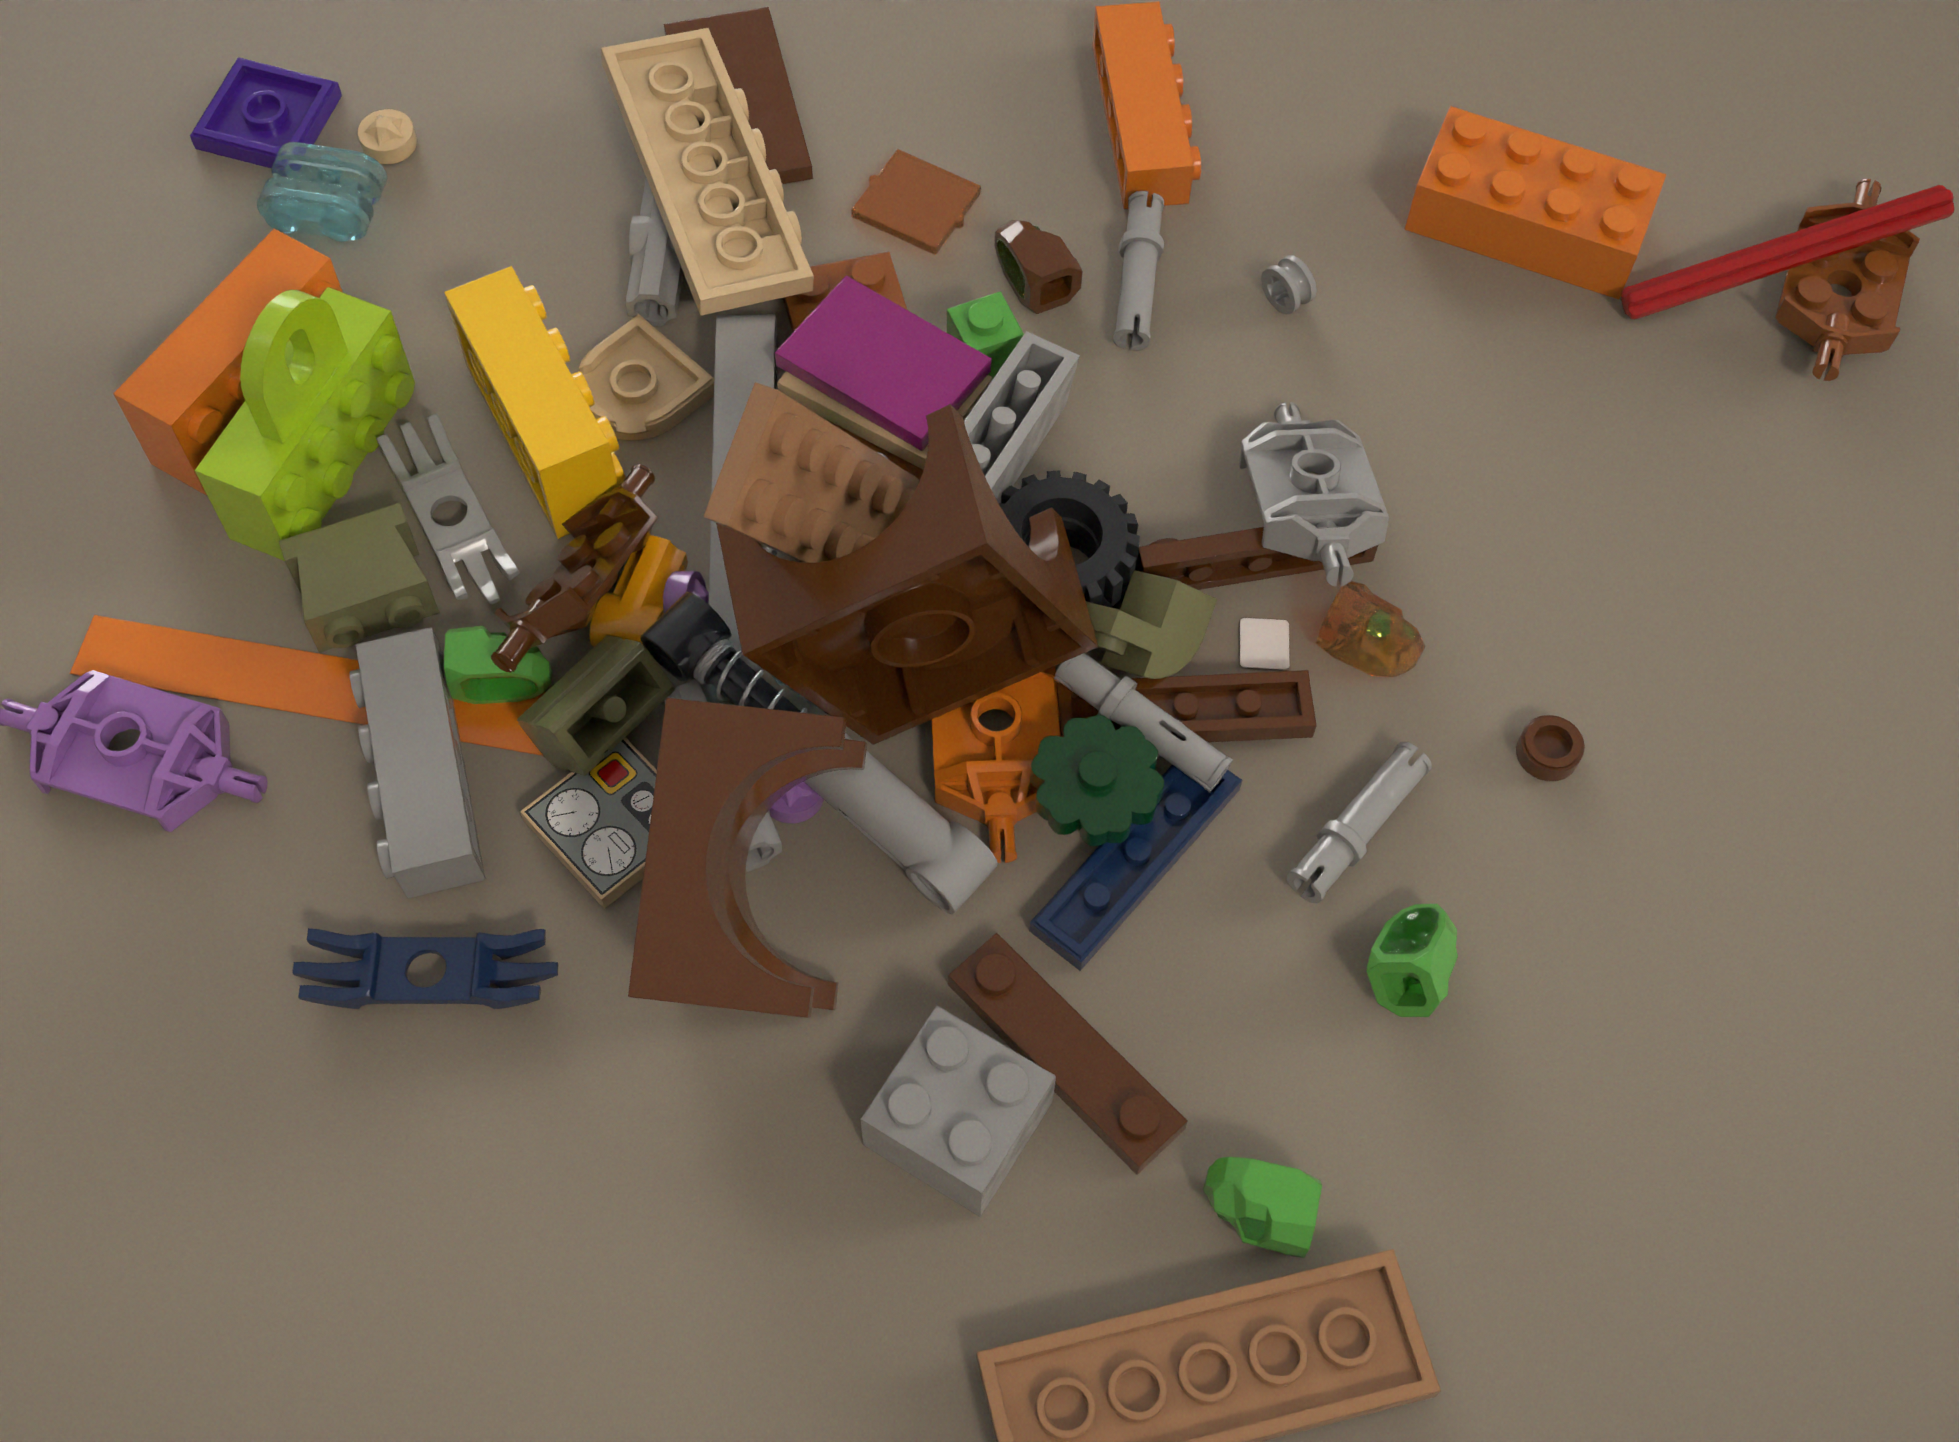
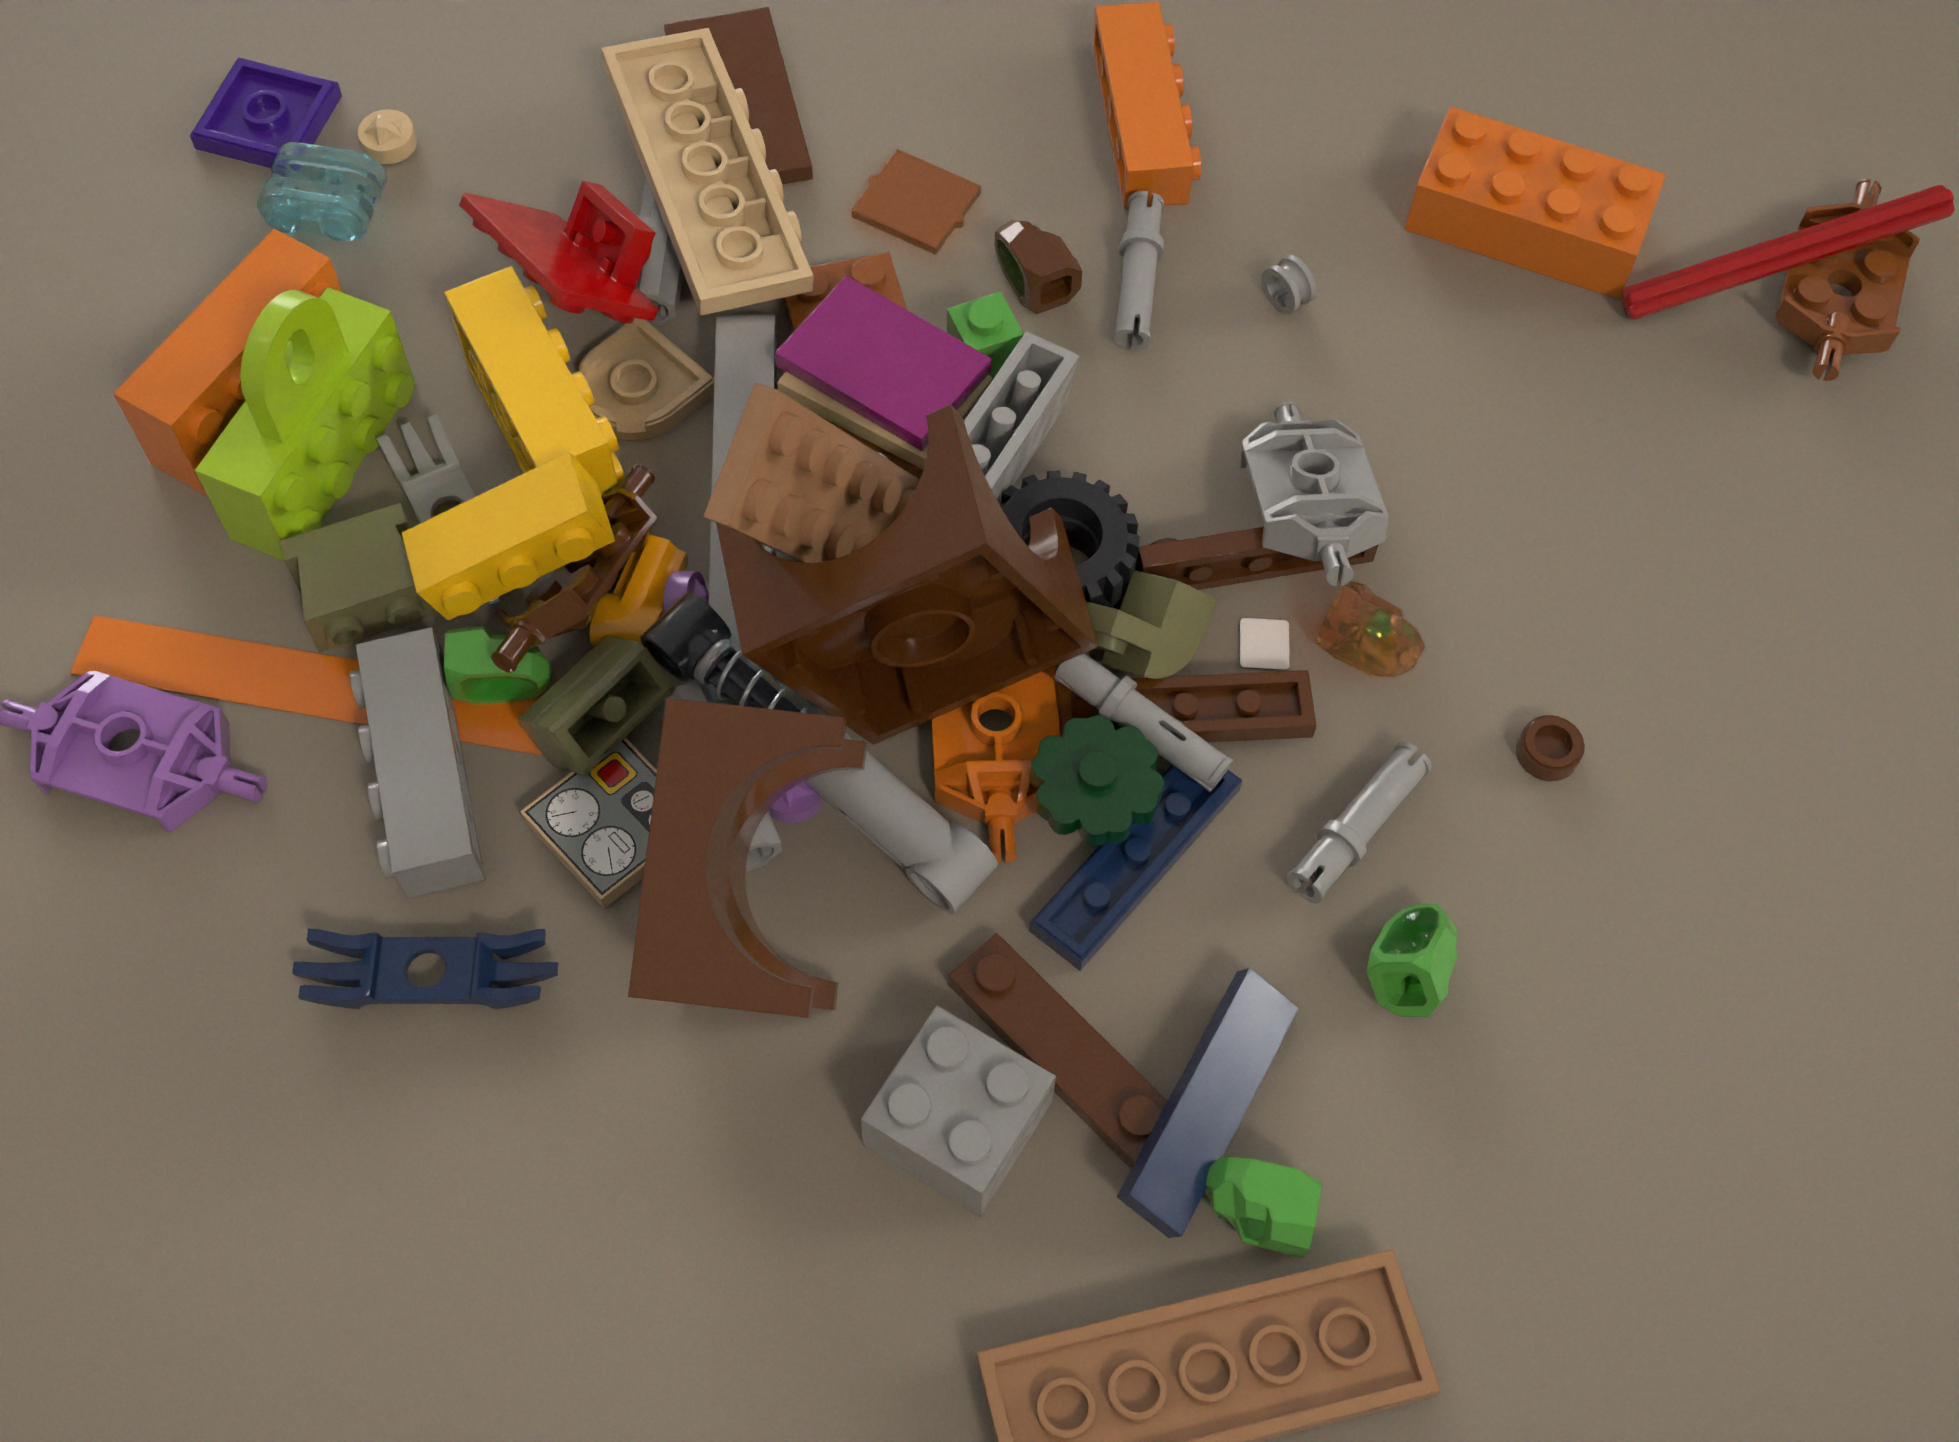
none -> yellow brick [402,451,615,621]
none -> red bracket [459,180,659,324]
none -> tile [1117,968,1299,1238]

